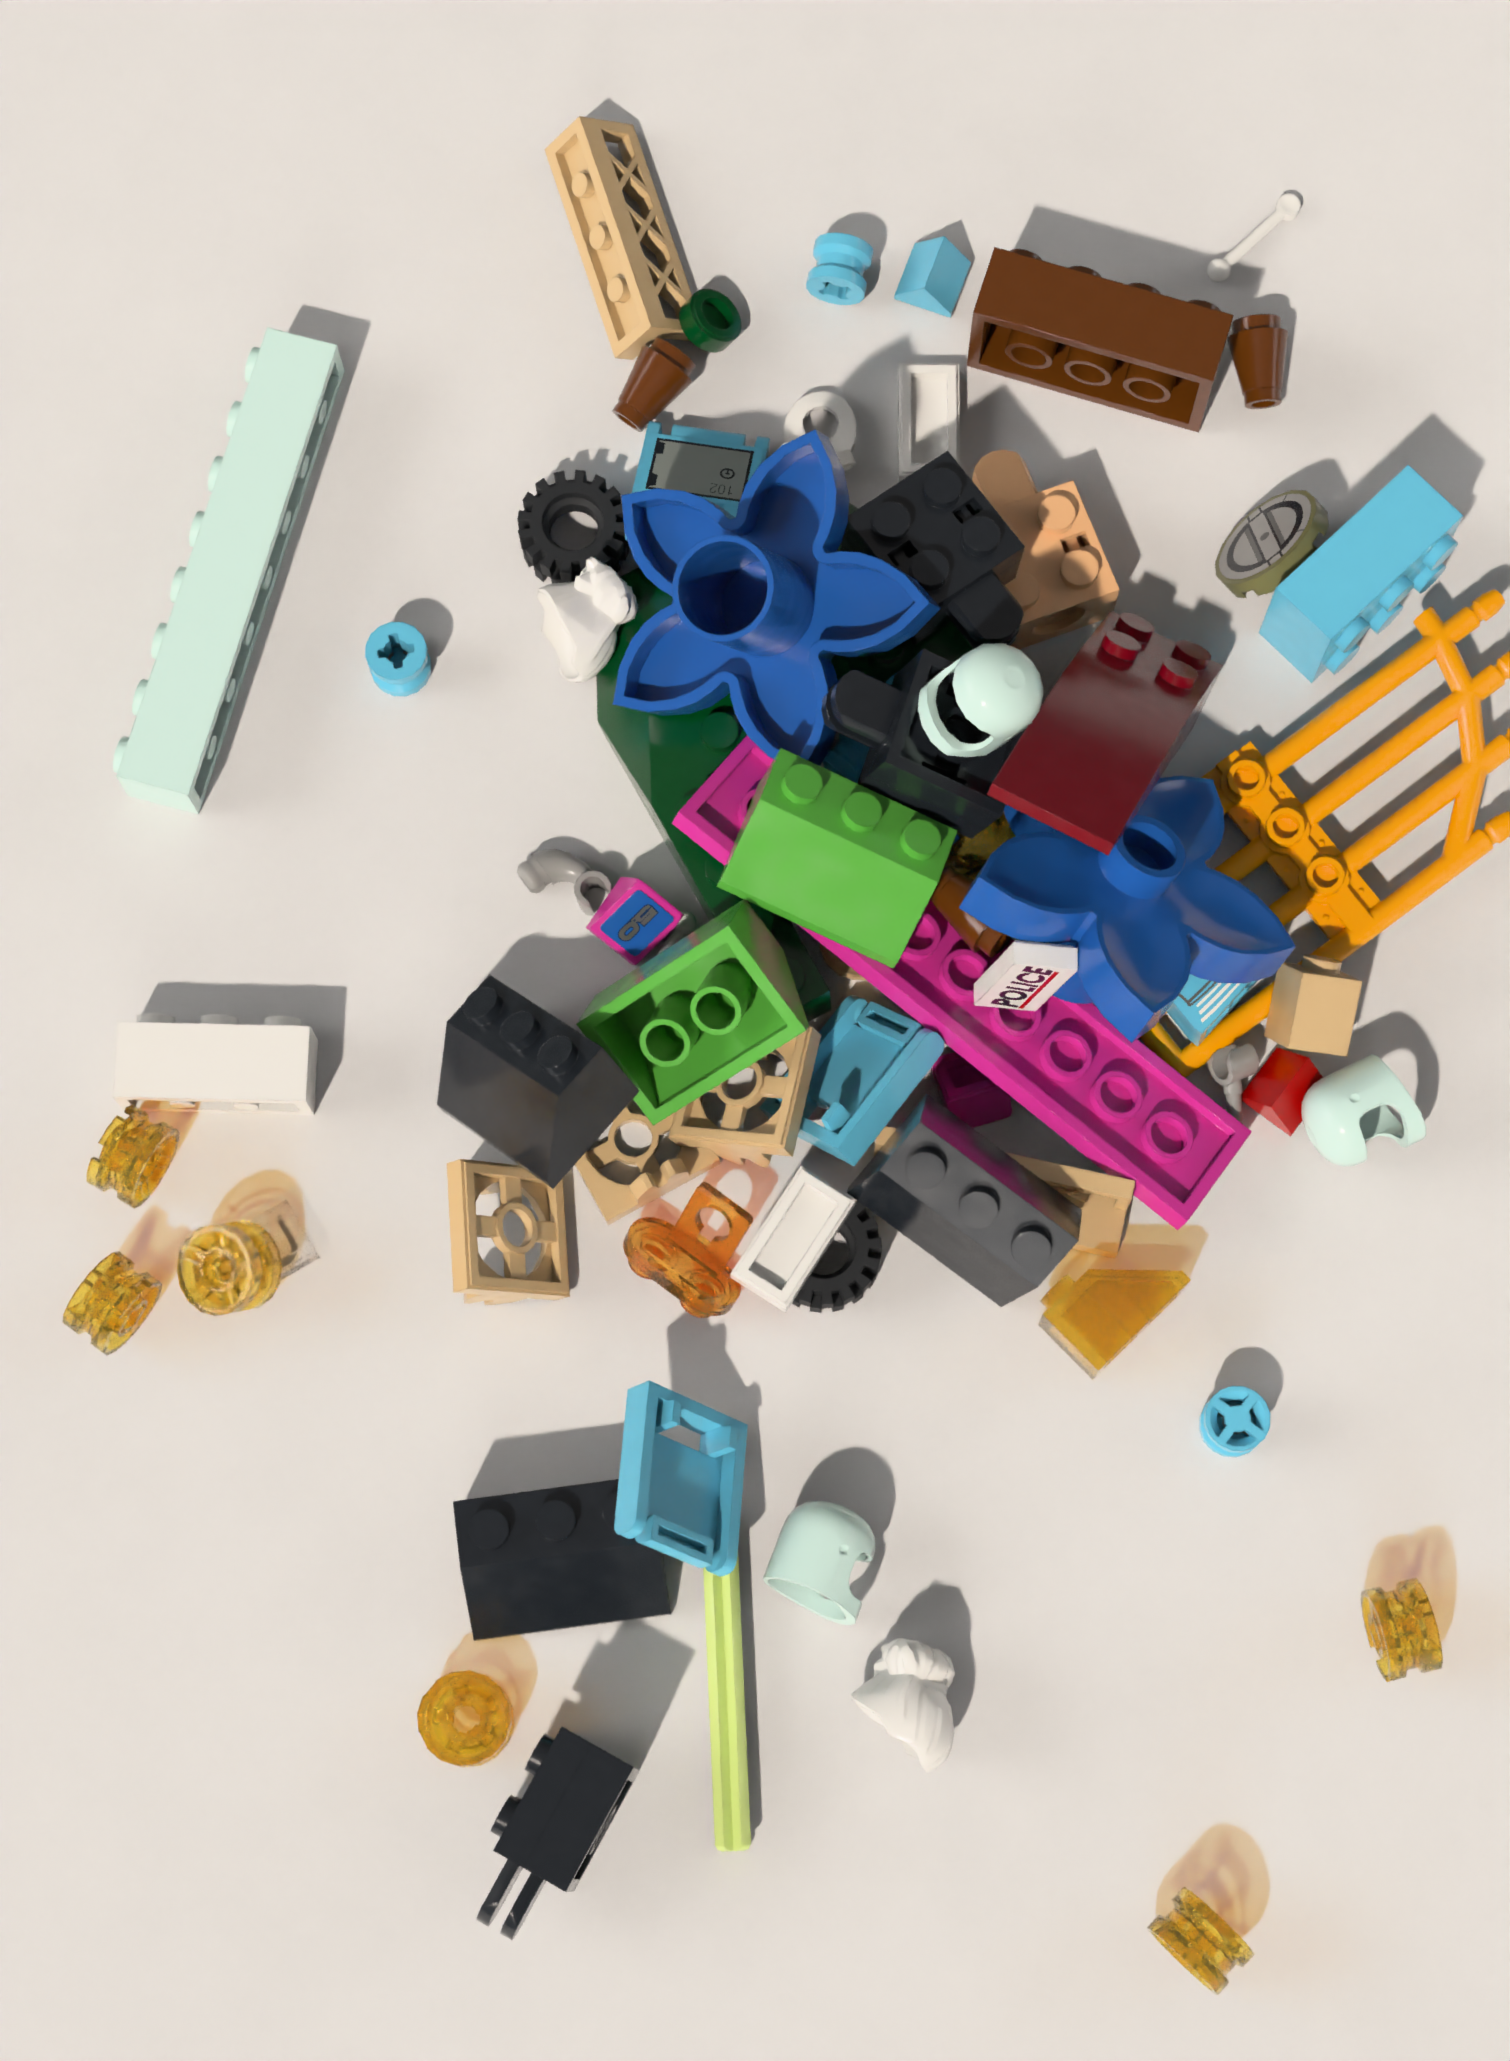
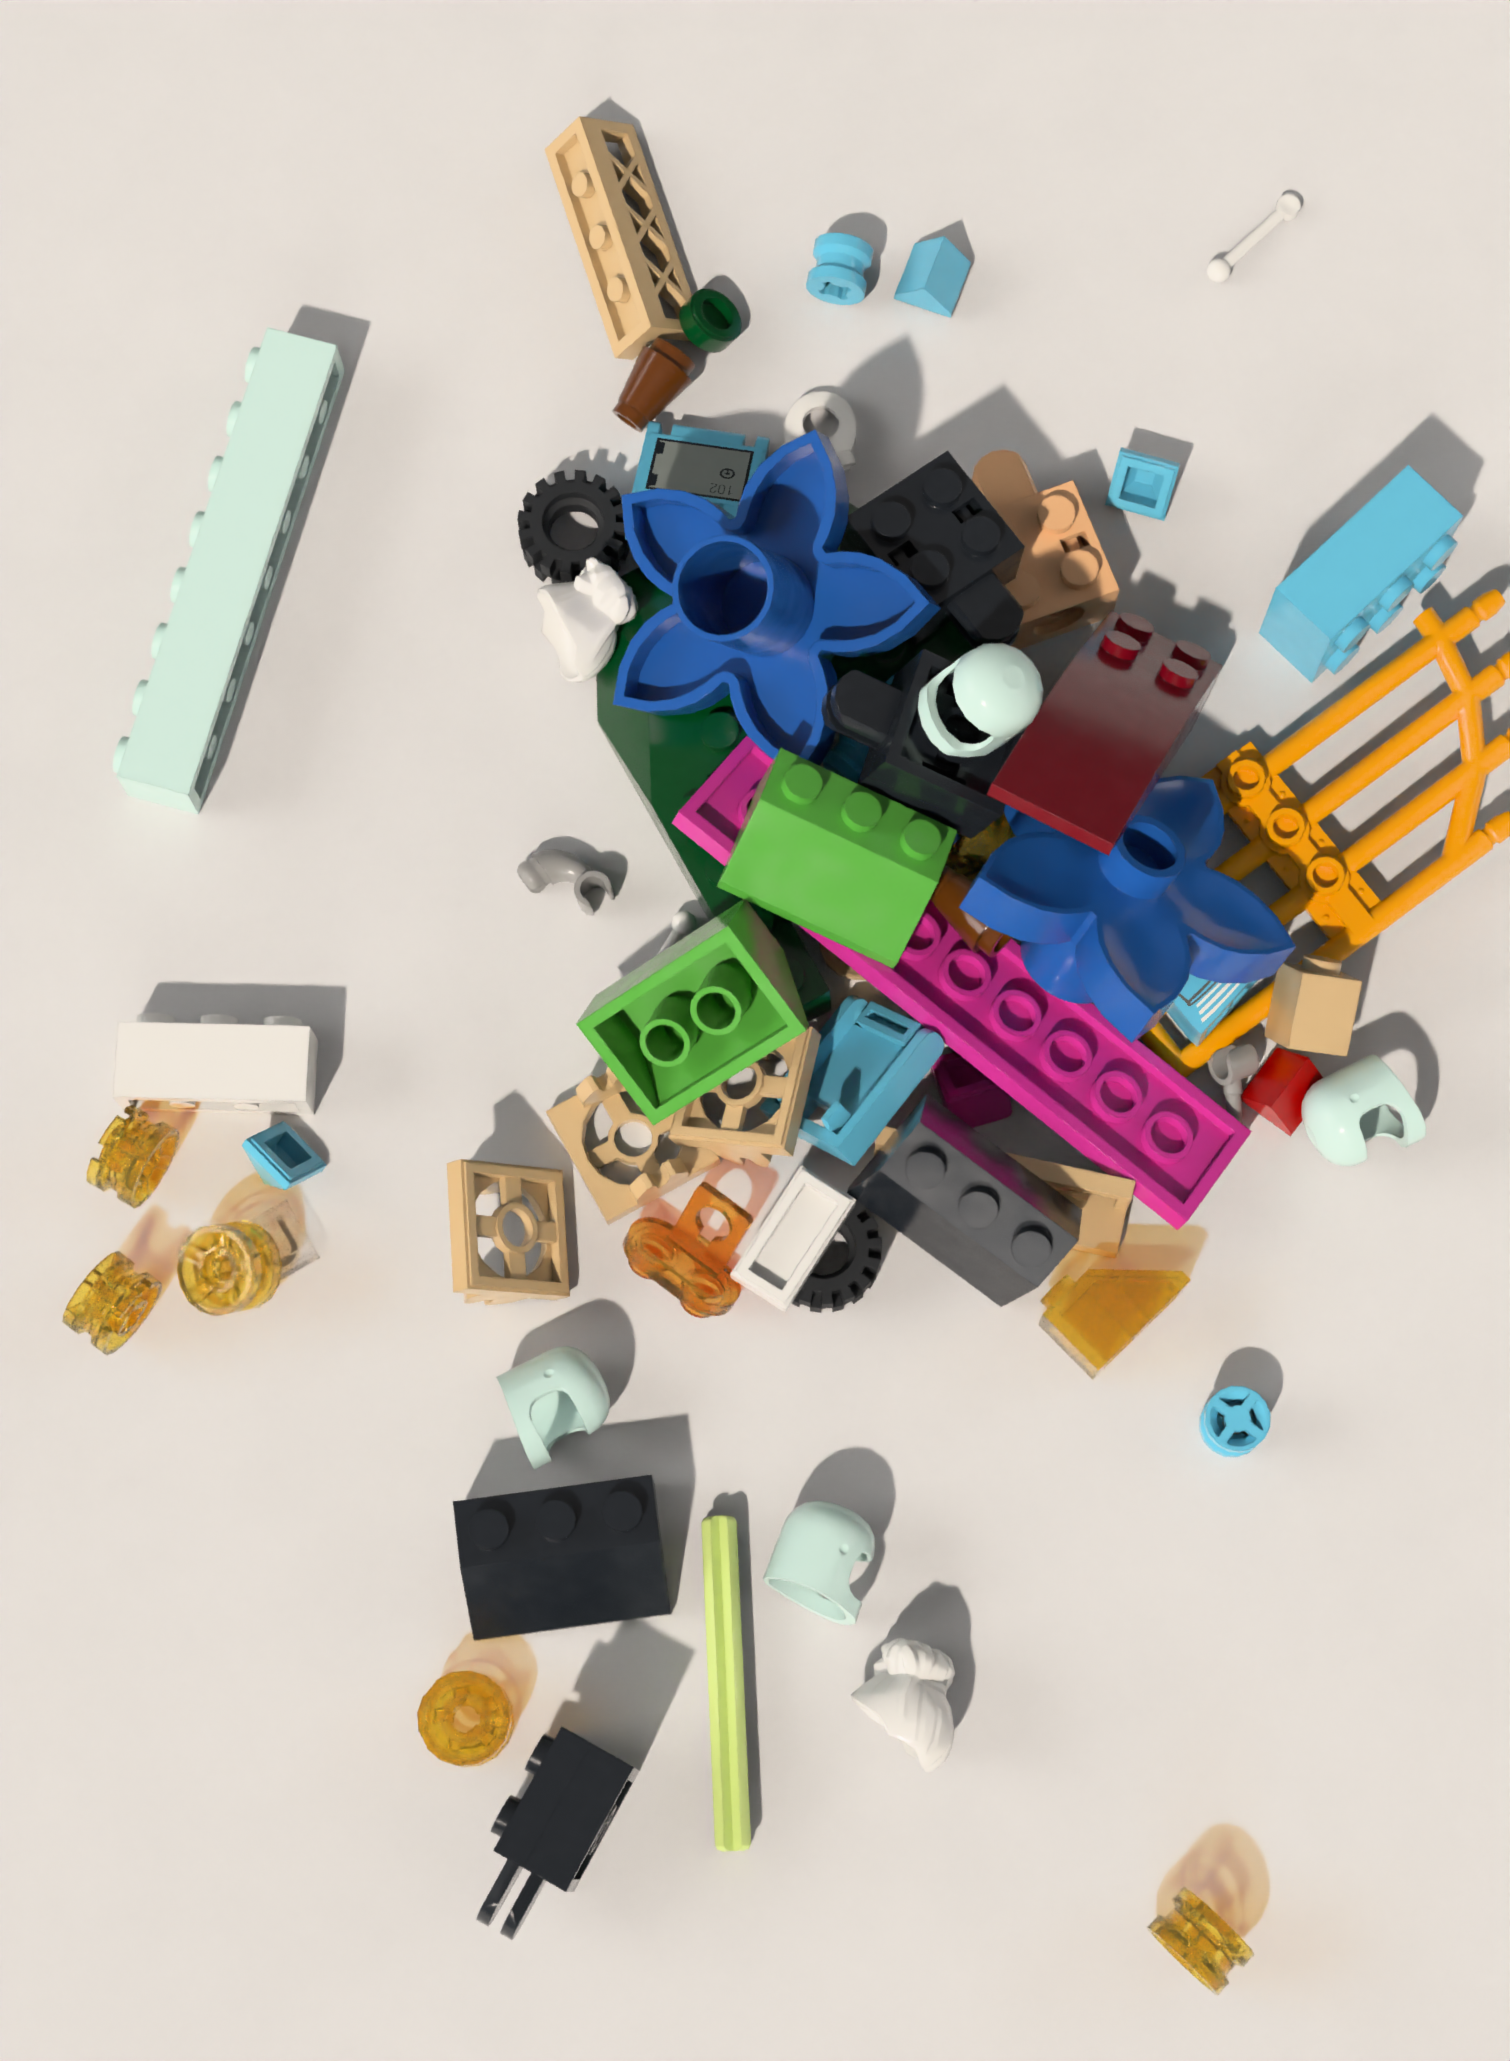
medium azure wheel [365,622,432,697] -> none
black slope [437,974,639,1189] -> none
slope [586,877,683,965] -> none
medium azure container [614,1380,748,1577] -> none
white tile [898,363,960,483] -> none
reddish brown brick [967,247,1234,433] -> none
white tile [974,940,1078,1011] -> none
tile [1215,490,1329,598] -> none
reddish brown cone [1227,314,1288,409] -> none
clear yellow wheel [1360,1578,1443,1682] -> none
none -> medium azure slope [242,1121,327,1190]
none -> light aqua helmet [496,1346,610,1470]
none -> medium azure slope [1105,447,1180,521]

